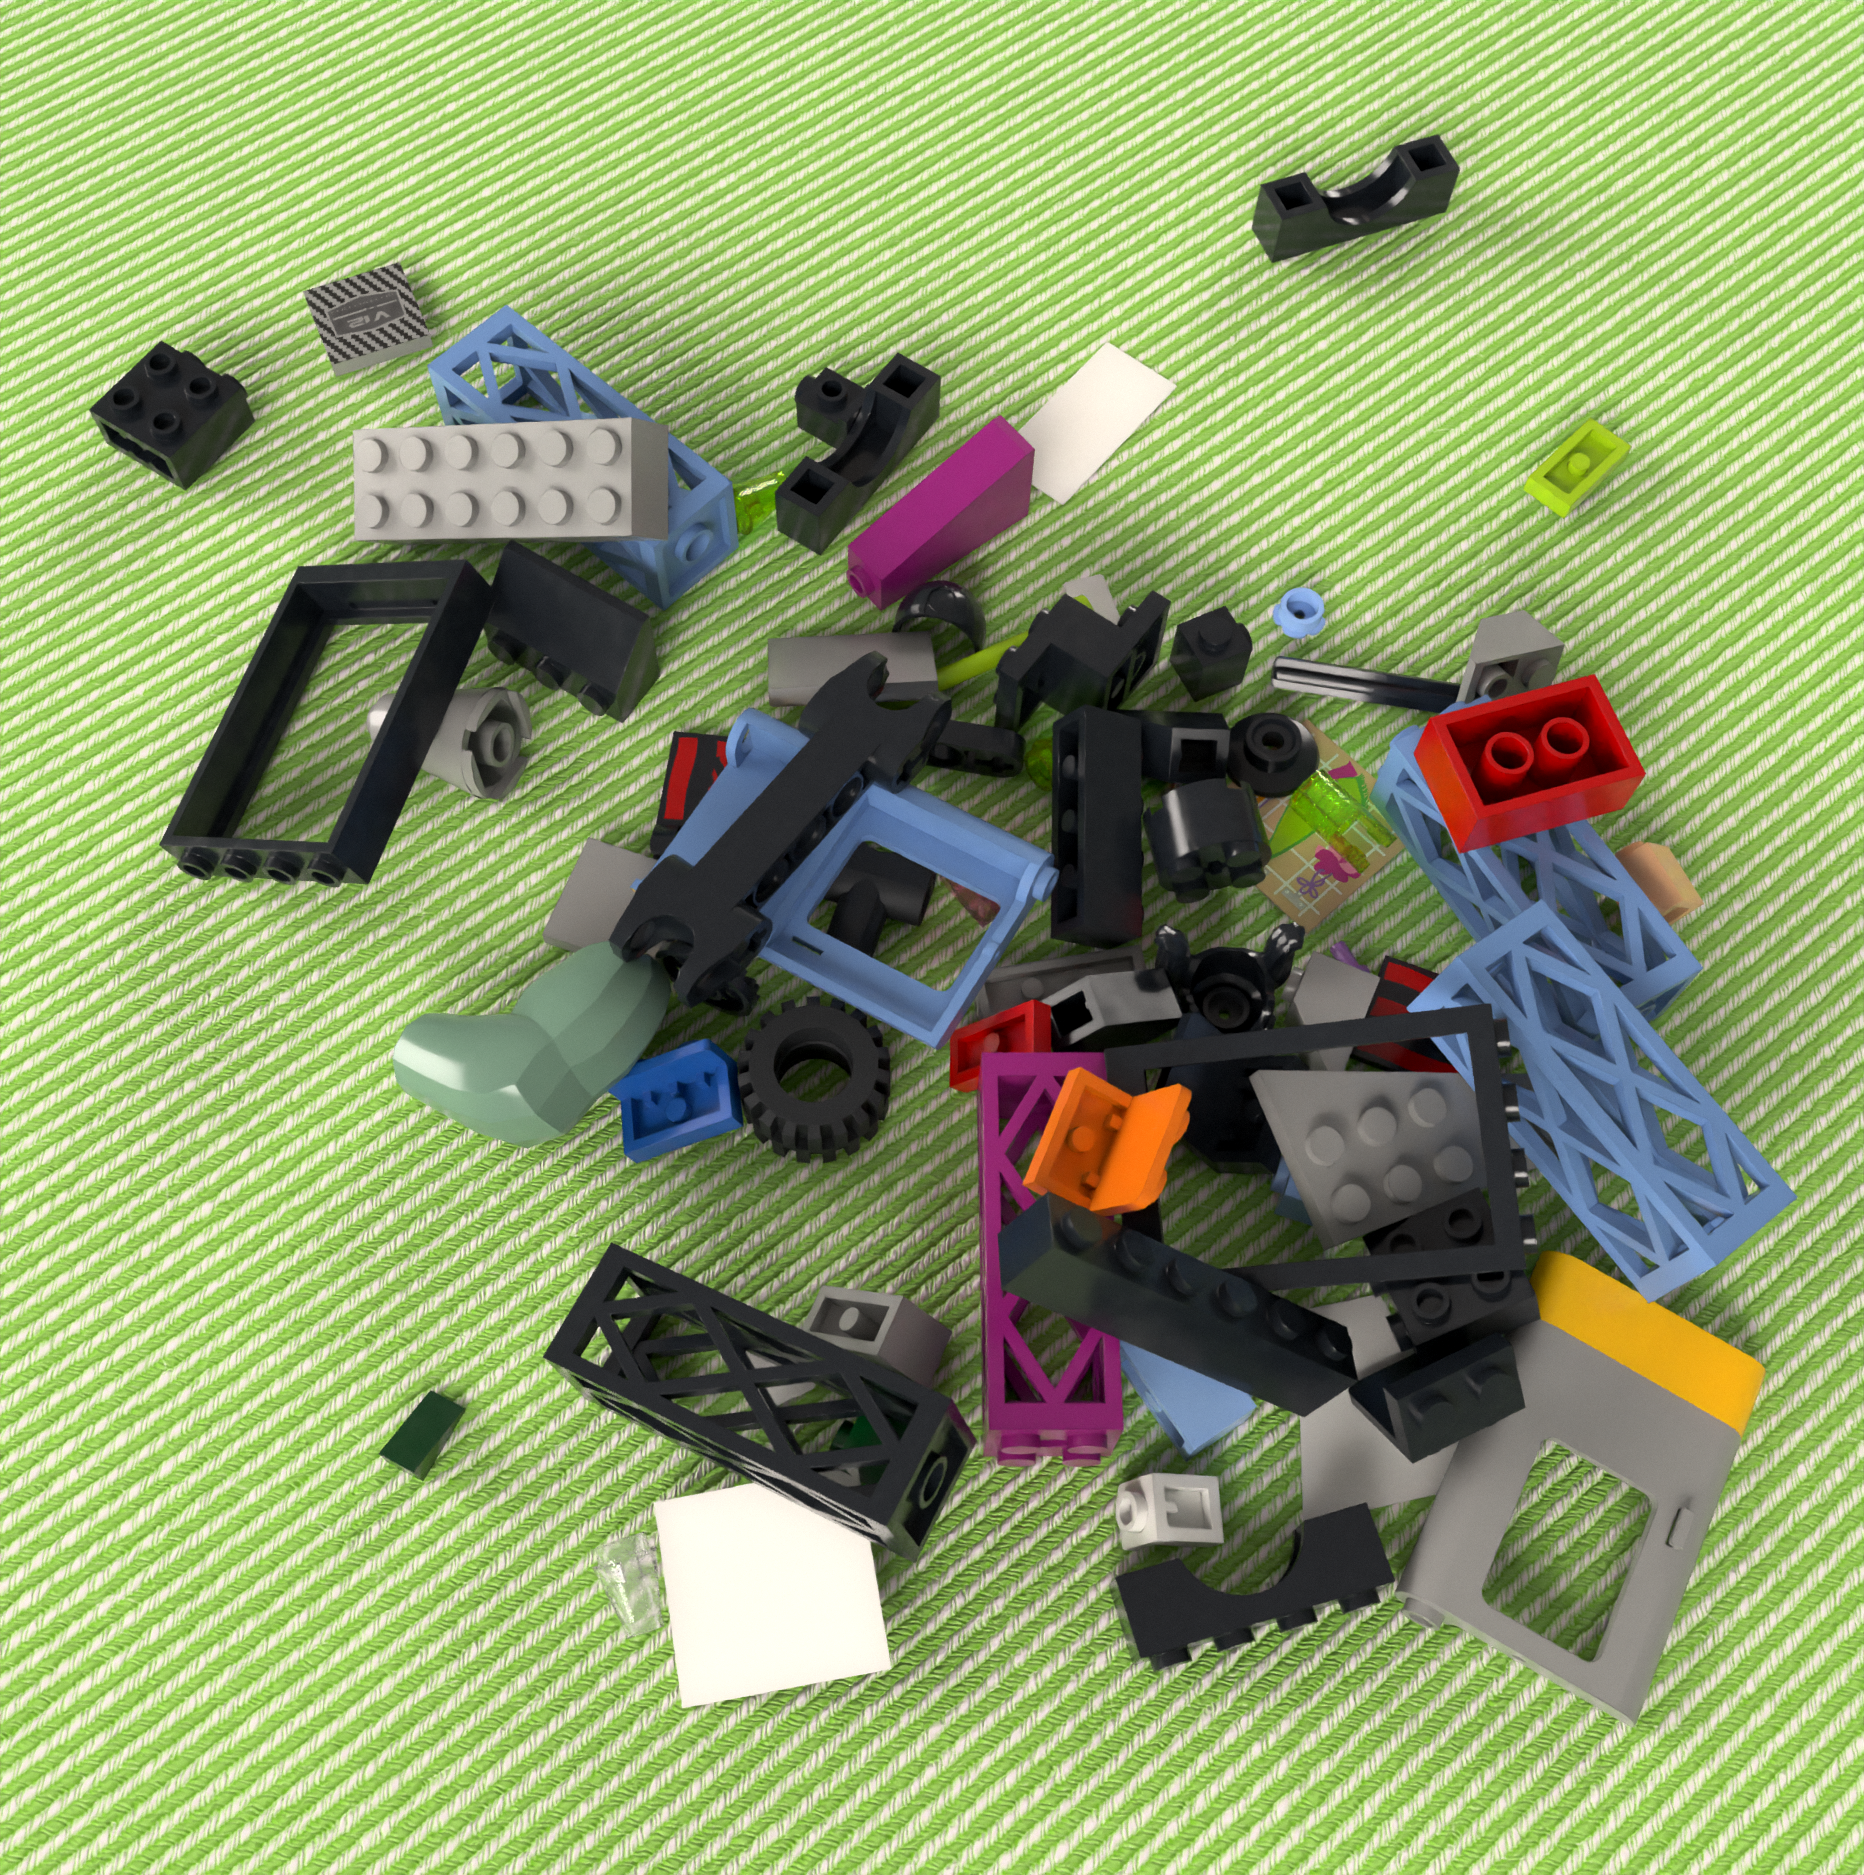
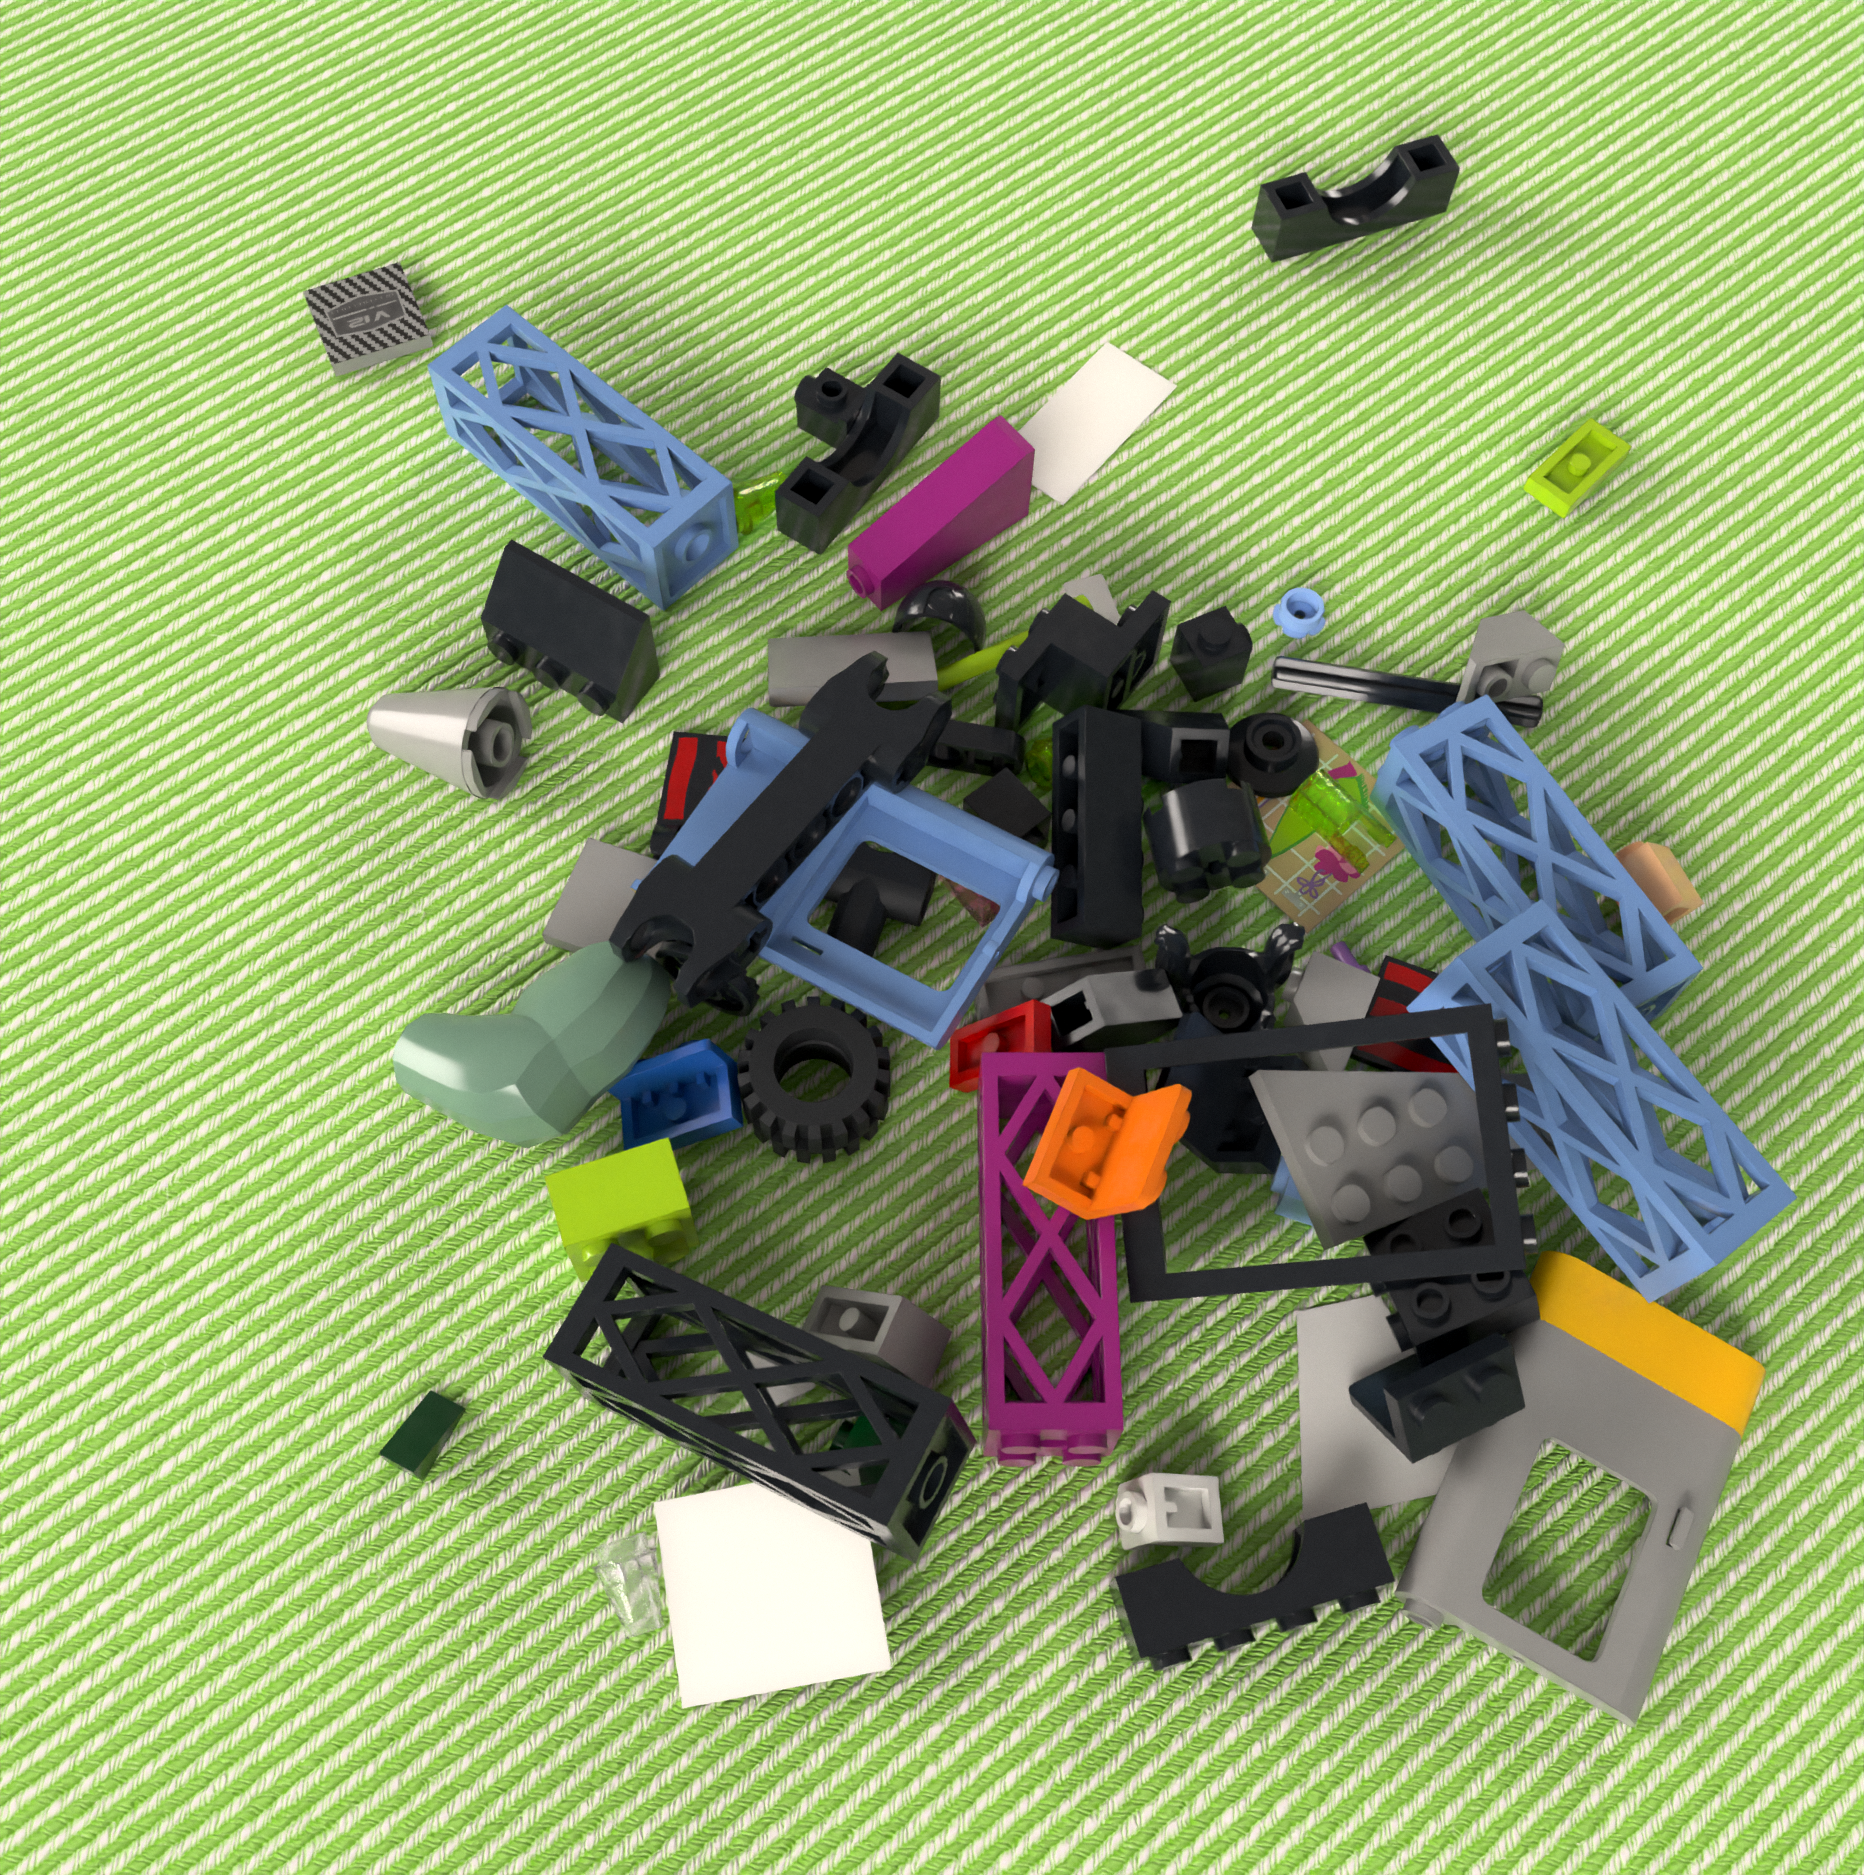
black brick [89,341,255,491] -> none
black window [159,559,498,888] -> none
light grey brick [353,417,668,545] -> none
black brick [997,1192,1358,1418] -> none
light blue brick [1120,1340,1257,1462] -> none
red brick [1413,674,1646,854] -> none
none -> lime piece [544,1137,700,1283]
none -> black brick [963,767,1052,849]

